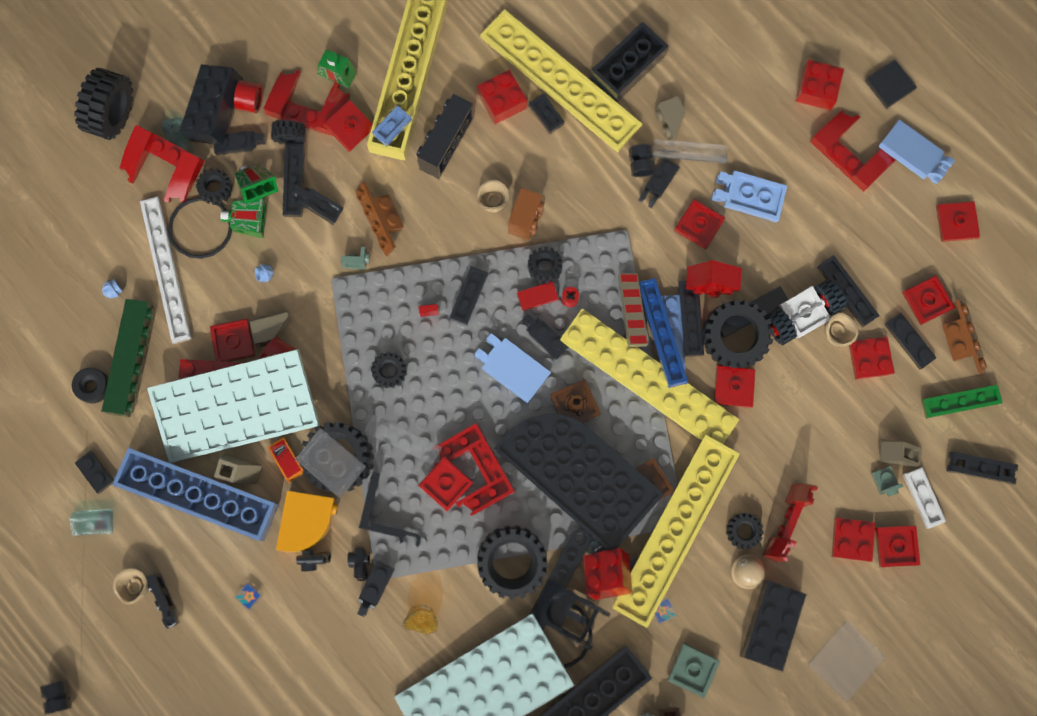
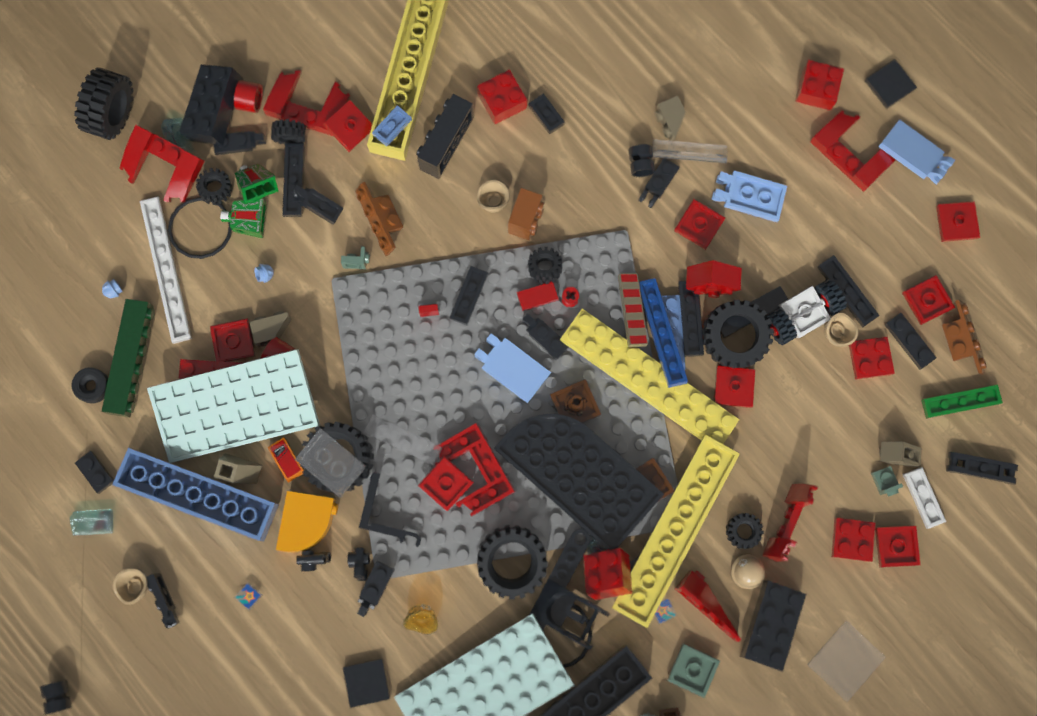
green torso [318,50,357,89] -> none
black tyre [371,352,407,388] -> none
light yellow plate [480,9,642,152] -> none
black brick [590,22,669,102] -> none
none -> black tile [343,659,390,708]
none -> red wedge [674,570,741,642]

